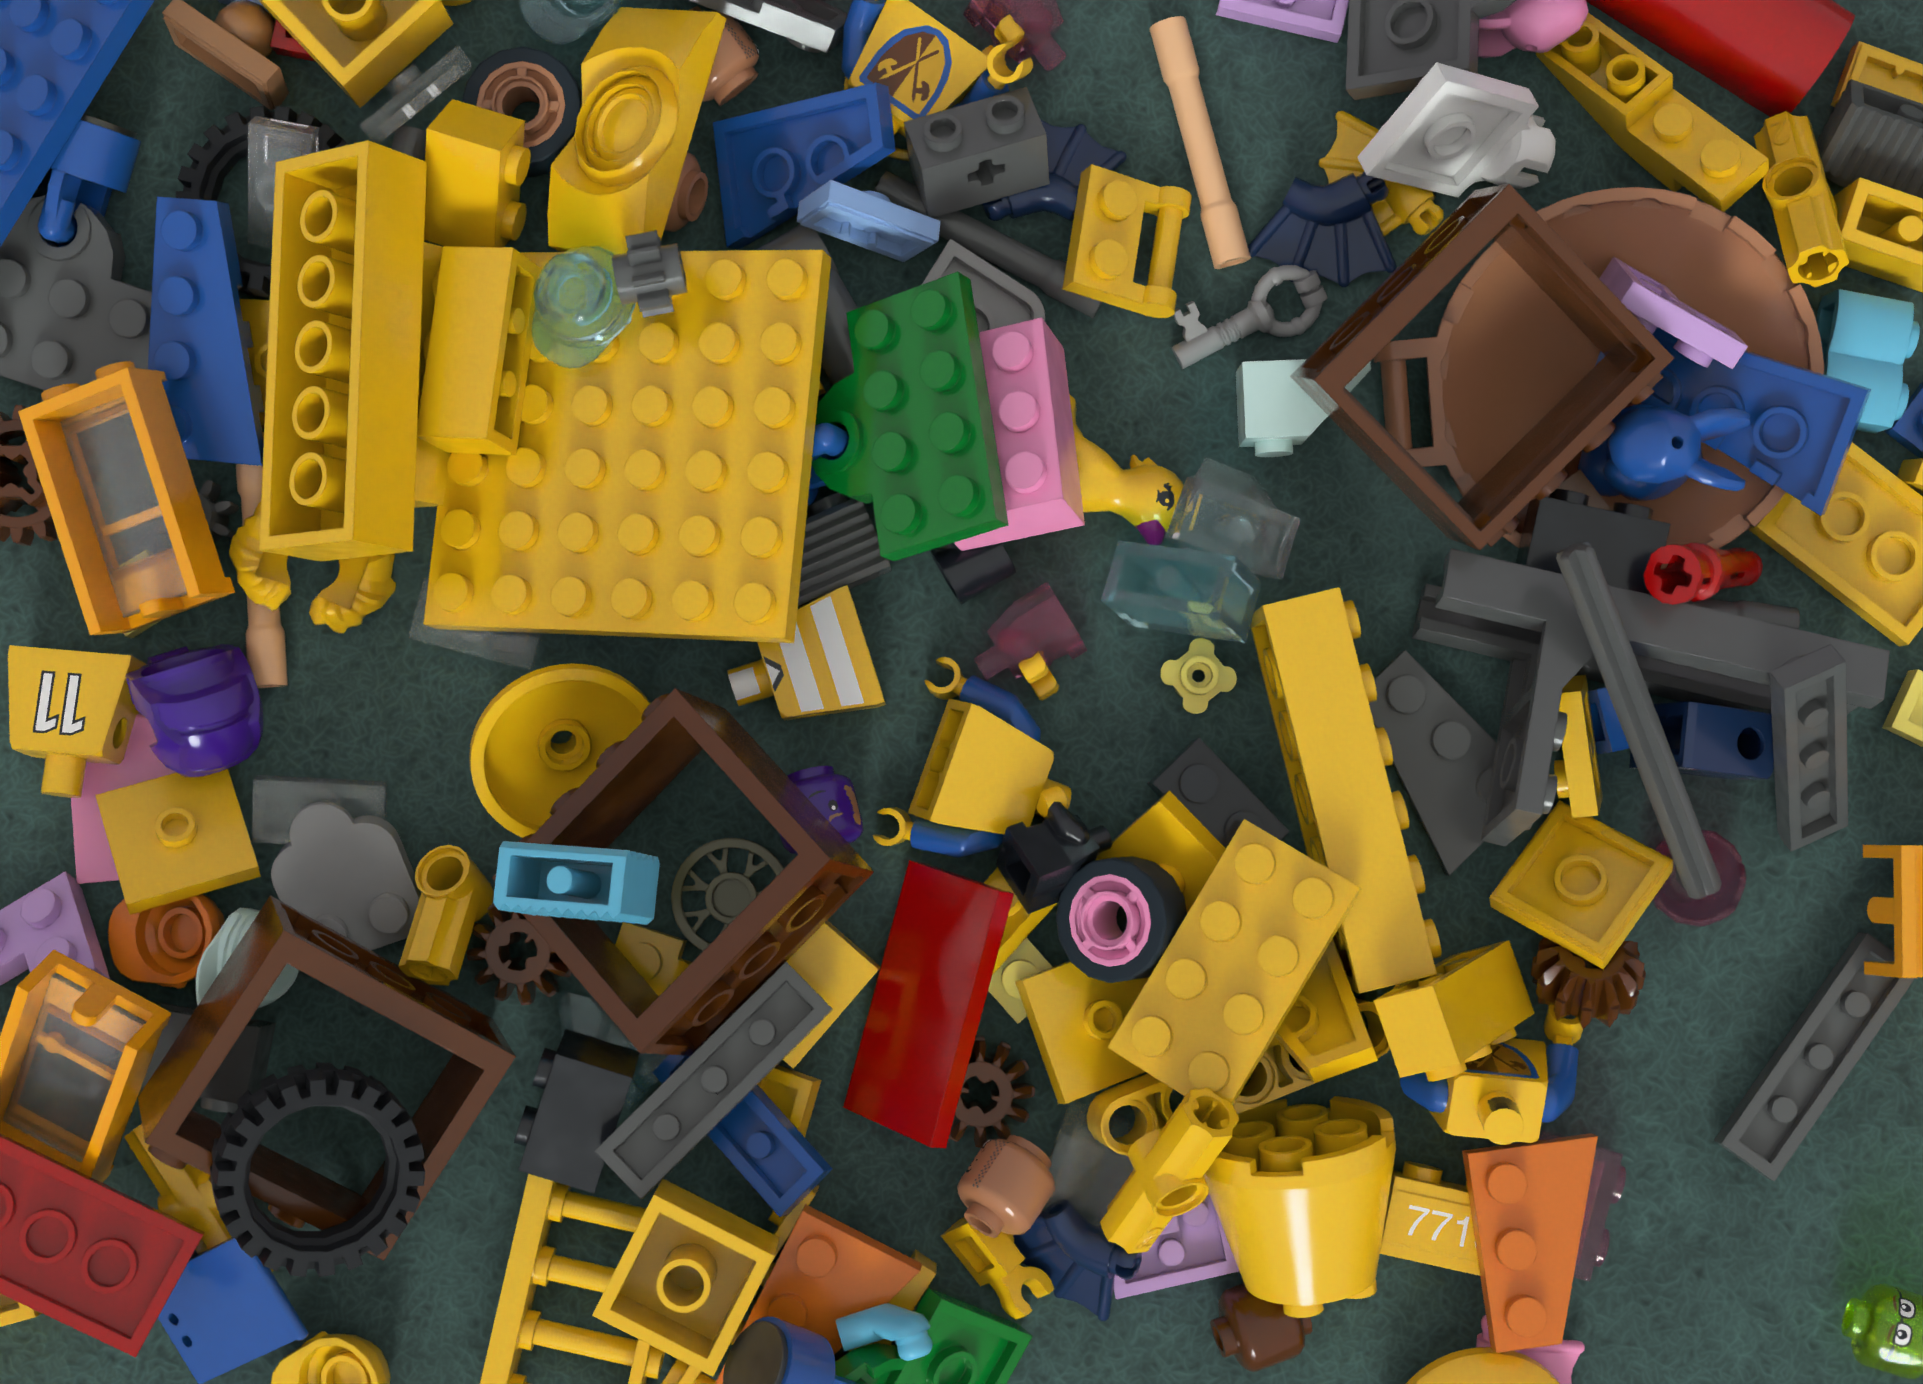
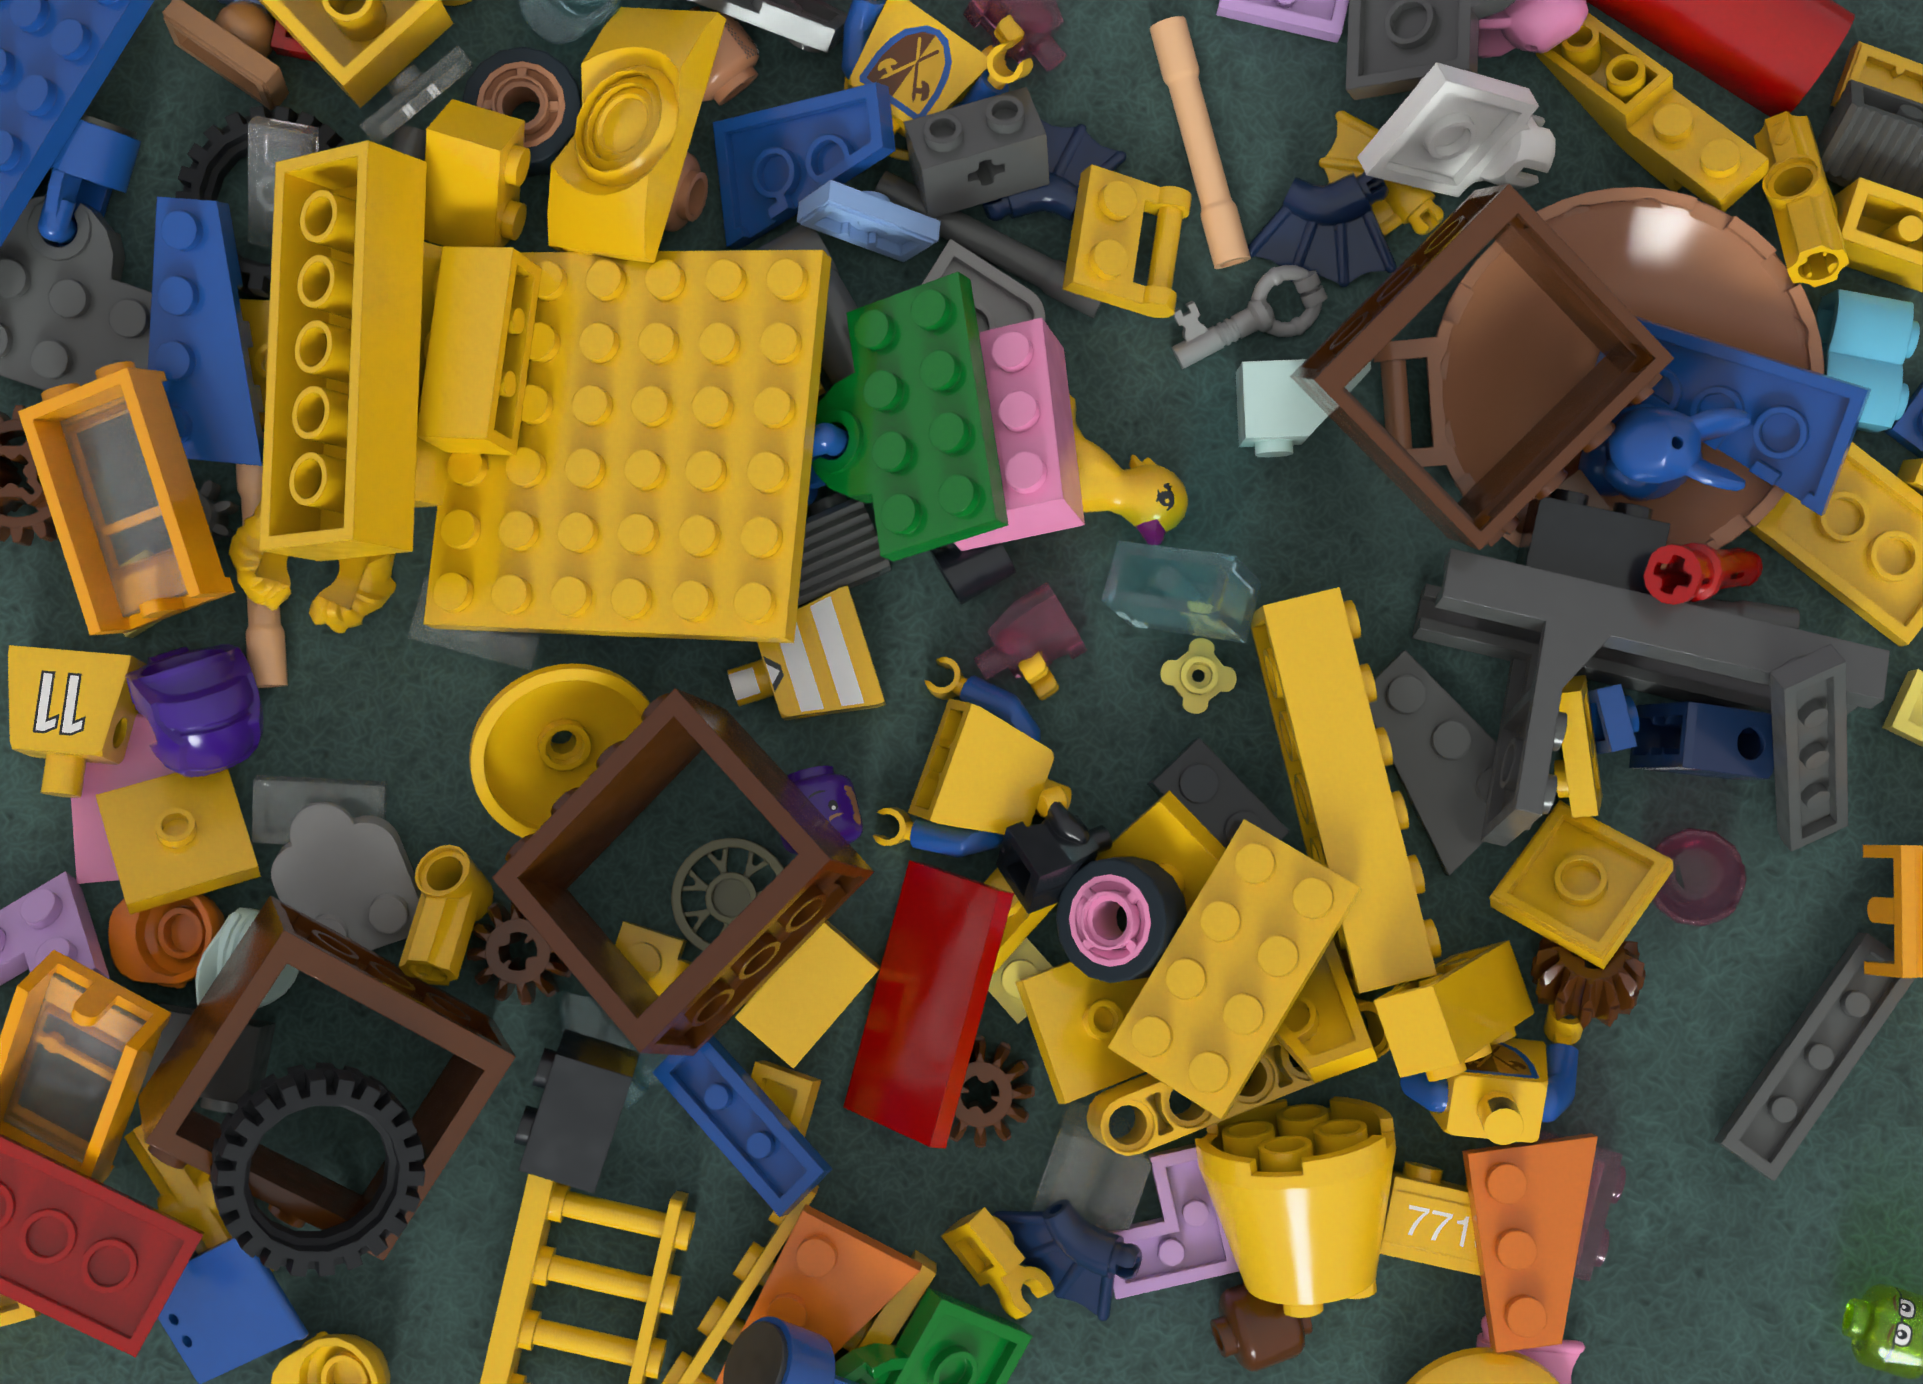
medium azure brick [493,841,660,925] -> none
clear light blue hat [532,246,636,368] -> none
yellow brick [592,1179,780,1377] -> none
dark grey plate [594,962,833,1199] -> none
dark grey gear [612,230,688,318] -> none
medium azure arm [835,1303,933,1361] -> none
nougat head [957,1135,1055,1238] -> none
yellow piece [1100,1088,1240,1254] -> none
clear slope [1165,457,1300,579] -> none
dark grey axle [1556,541,1722,899] -> none
lavender plate [1599,256,1748,369] -> none

